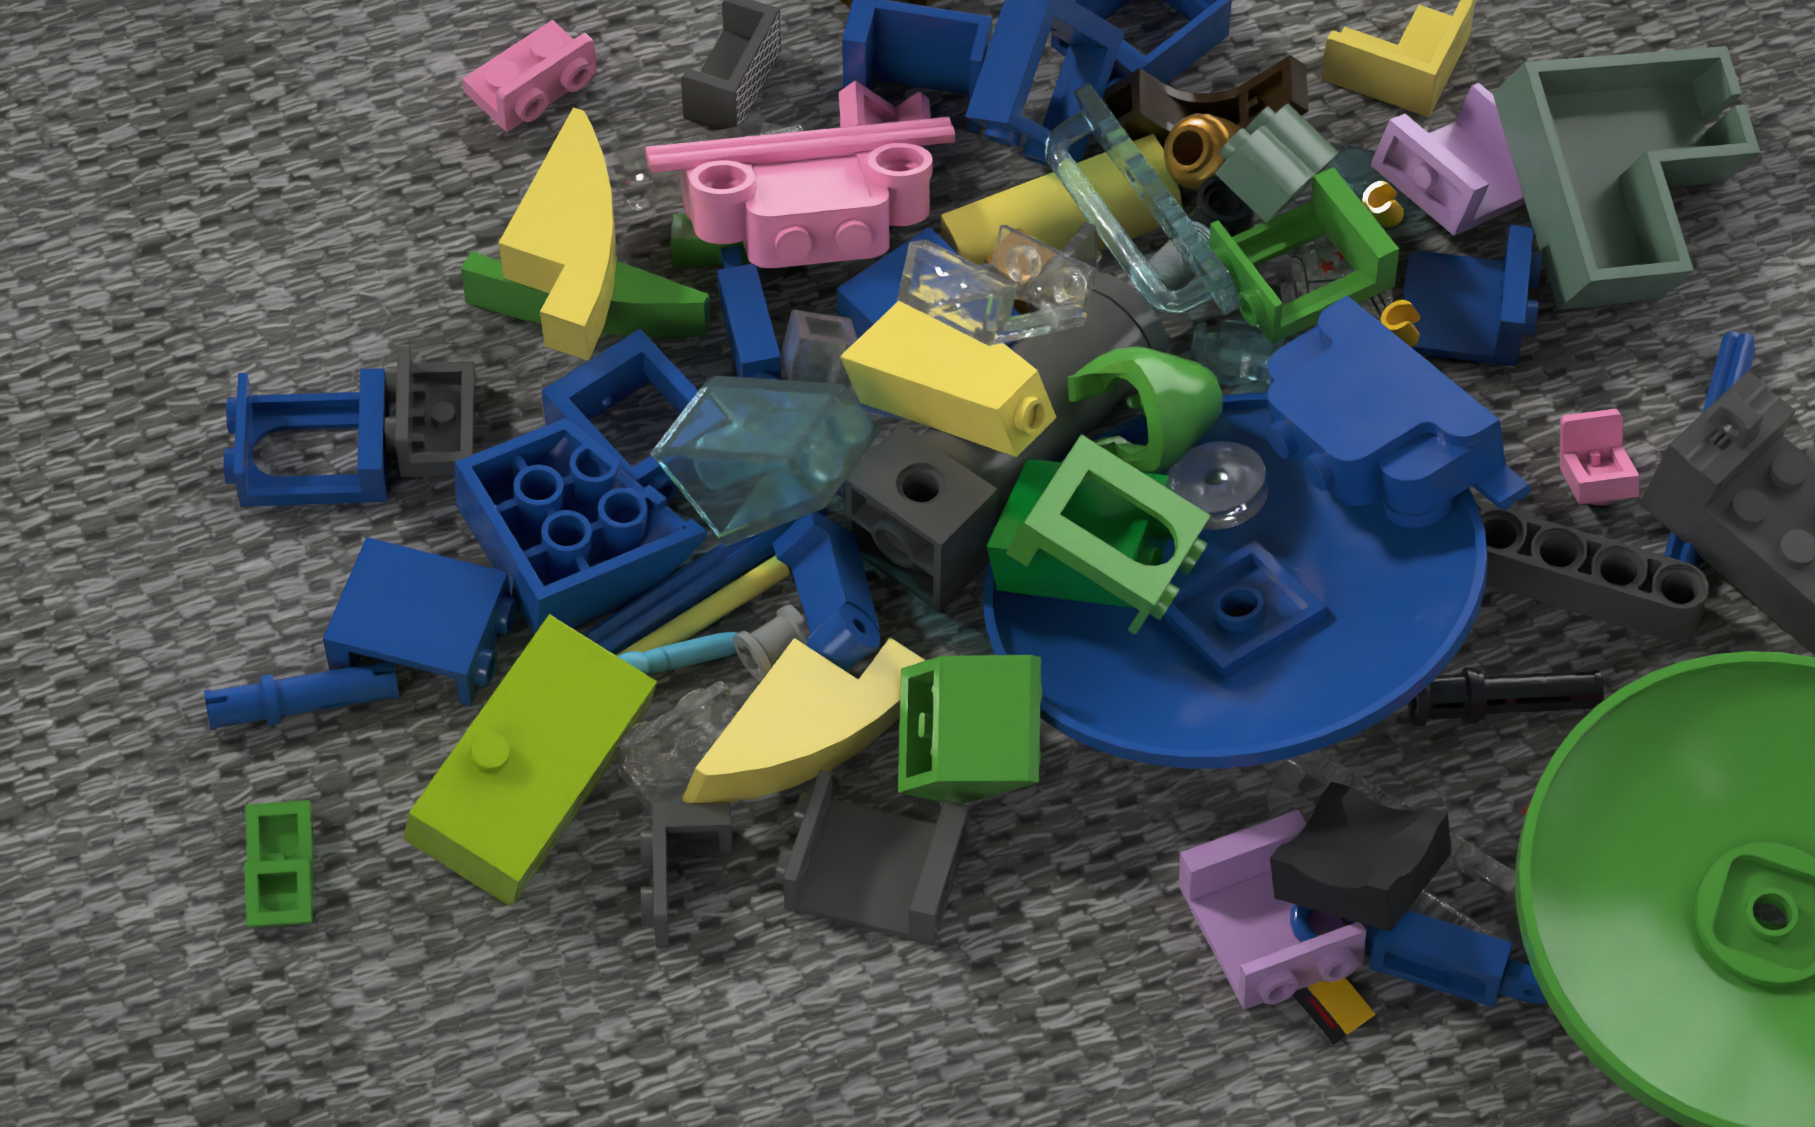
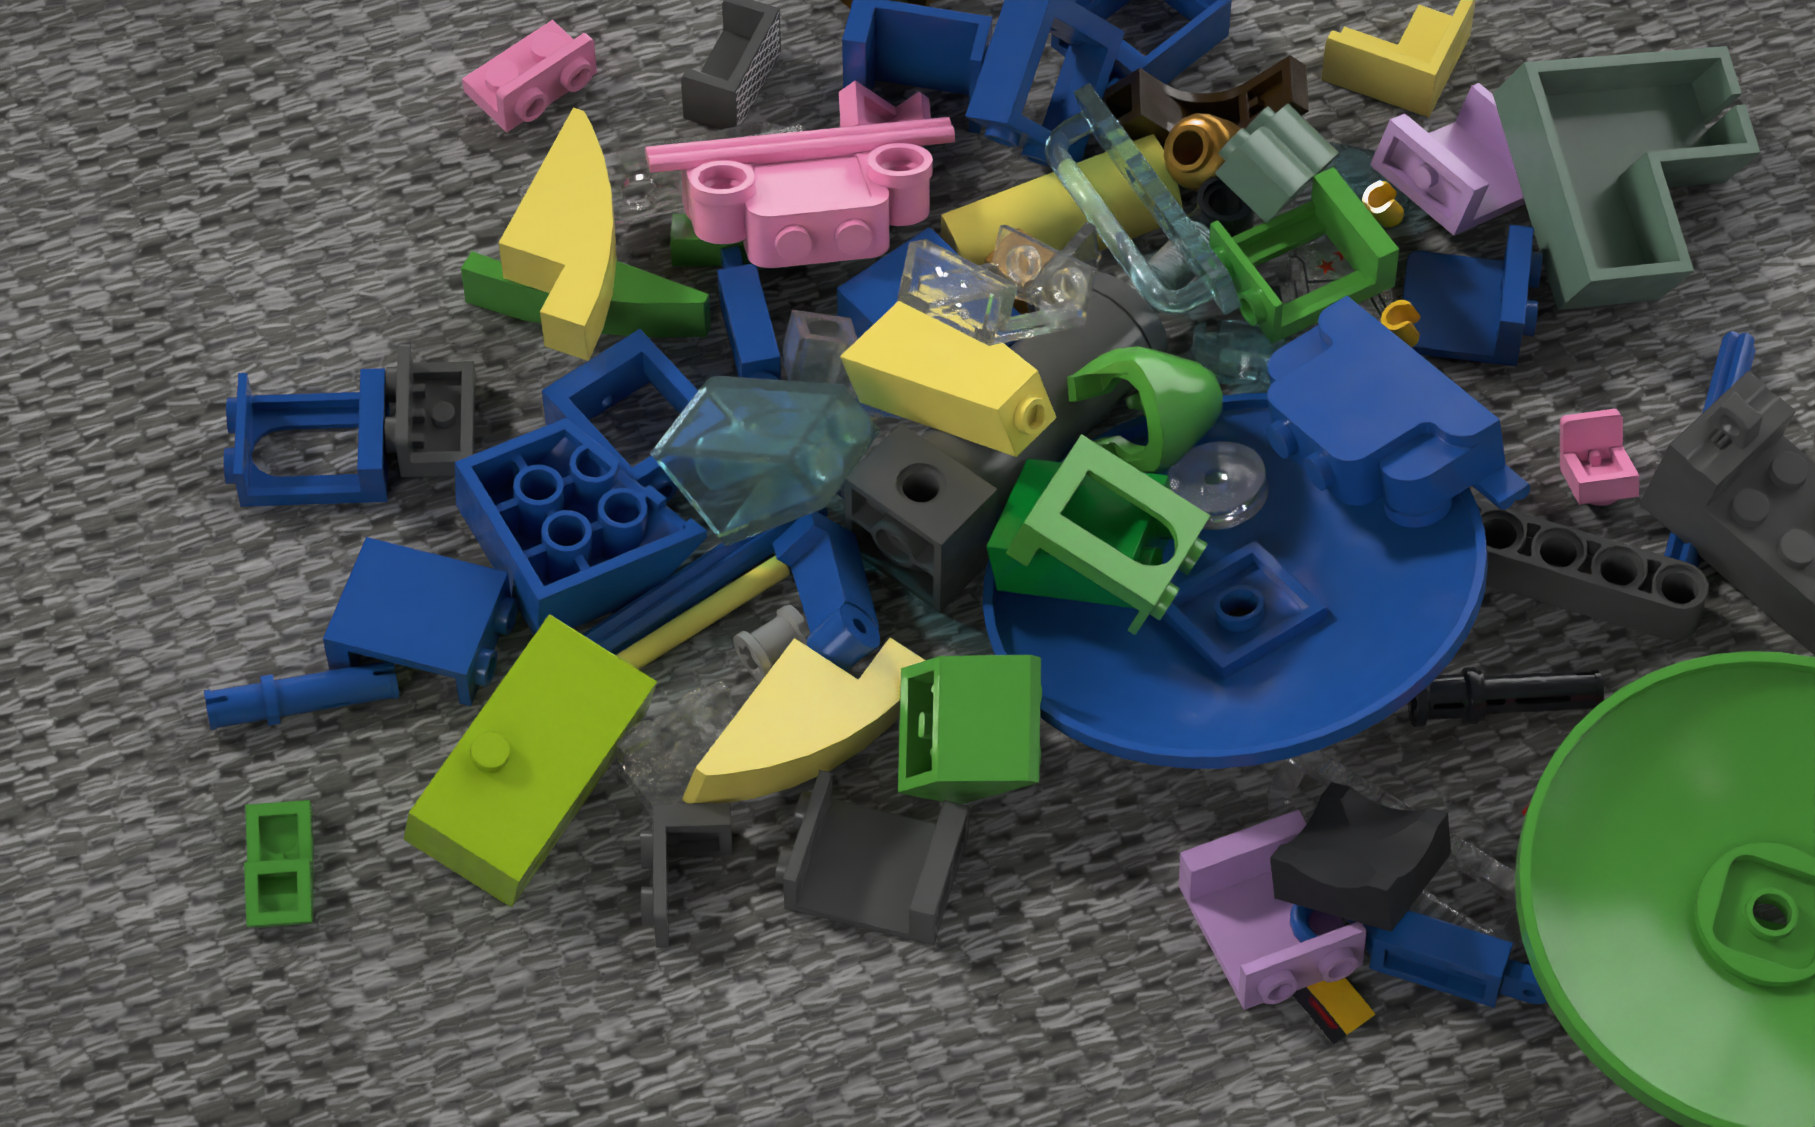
medium azure piece [617,632,738,675] -> none

